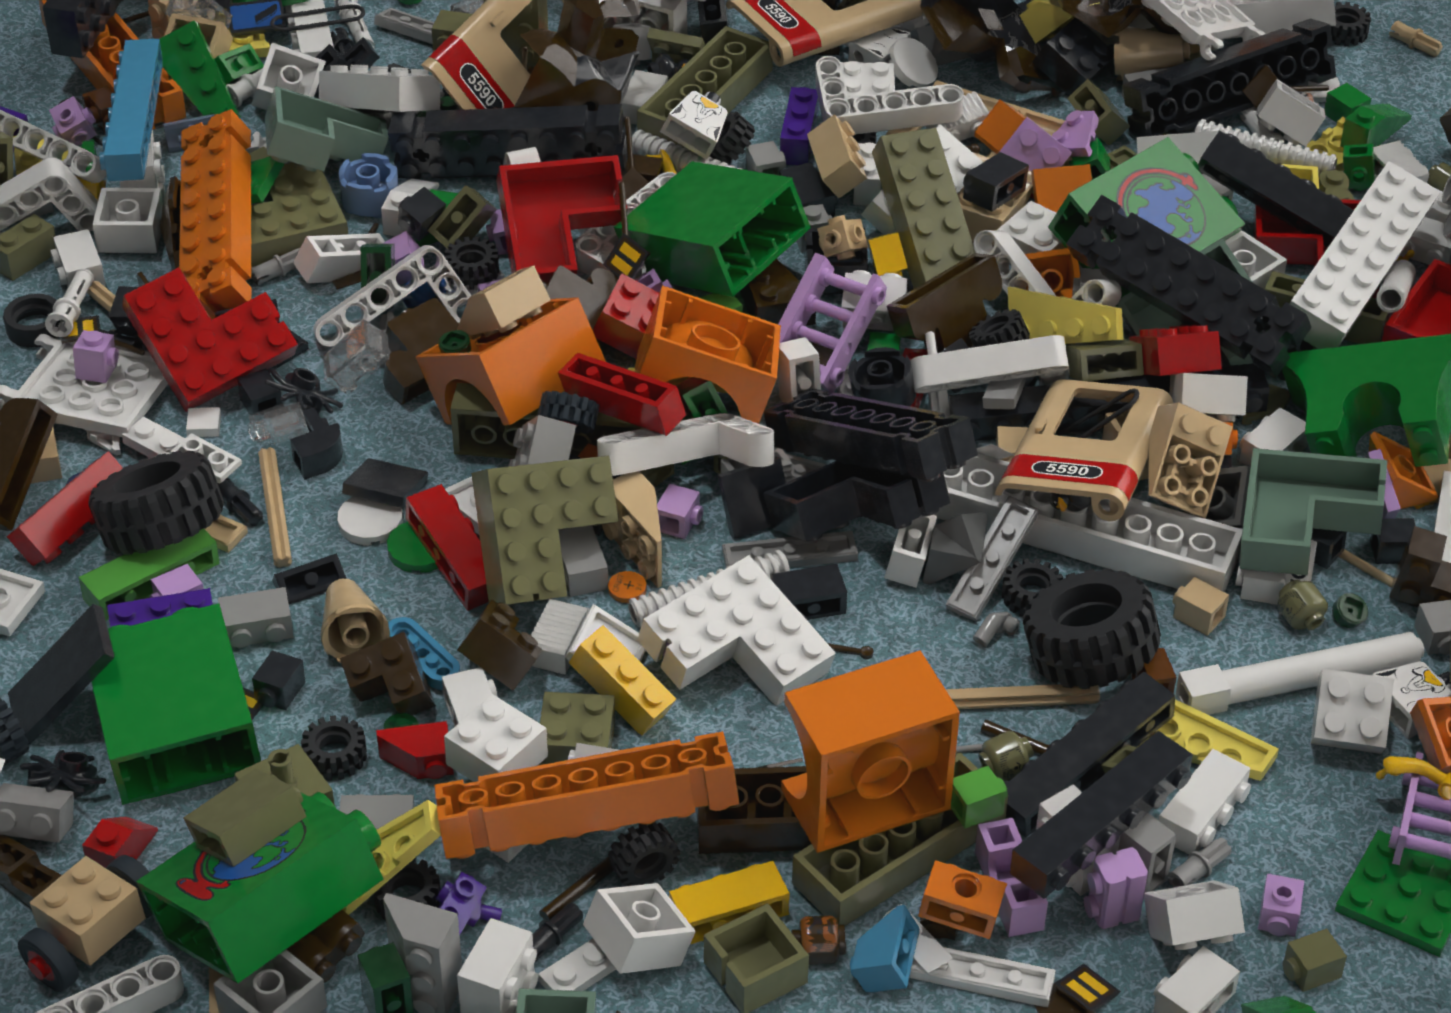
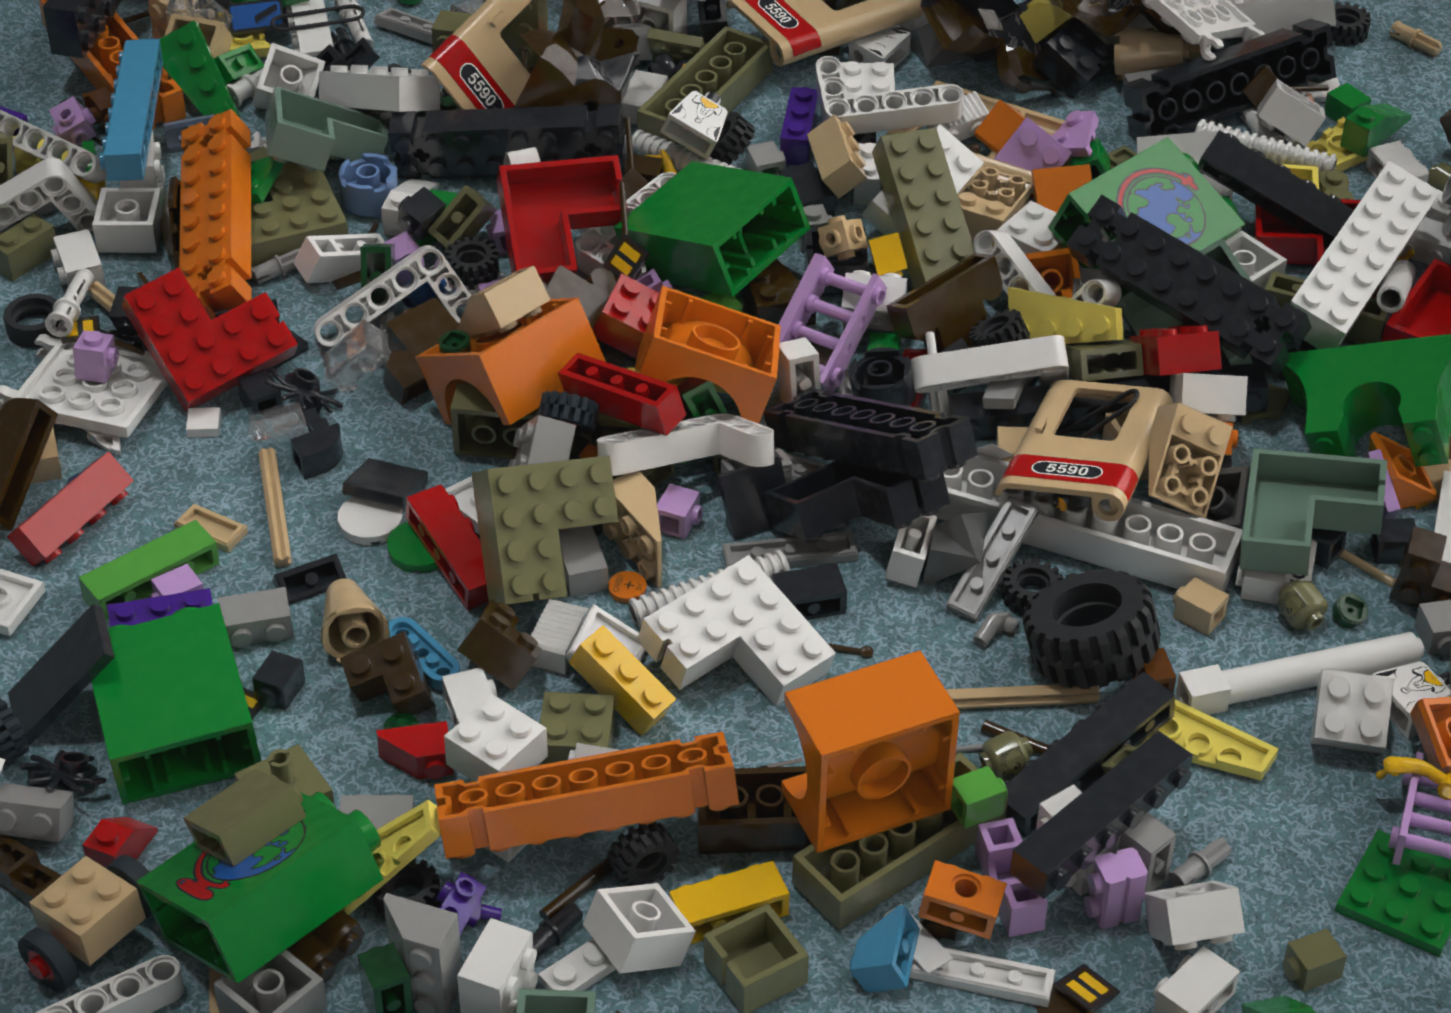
black tyre [88,451,224,555] -> none
white slope [122,416,242,483] -> none
black axle [218,477,263,526] -> none
black tyre [301,715,367,781] -> none
dark brown head [791,916,846,965] -> none
white tile [888,37,938,88] -> none
black brick [963,152,1029,212] -> none
olive brick [1067,79,1130,145] -> none
white brick [1159,749,1251,854] -> none
white brick [1239,408,1308,467] -> none
lavender brick [1258,874,1304,936] -> none
green brick [1343,144,1375,191] -> none

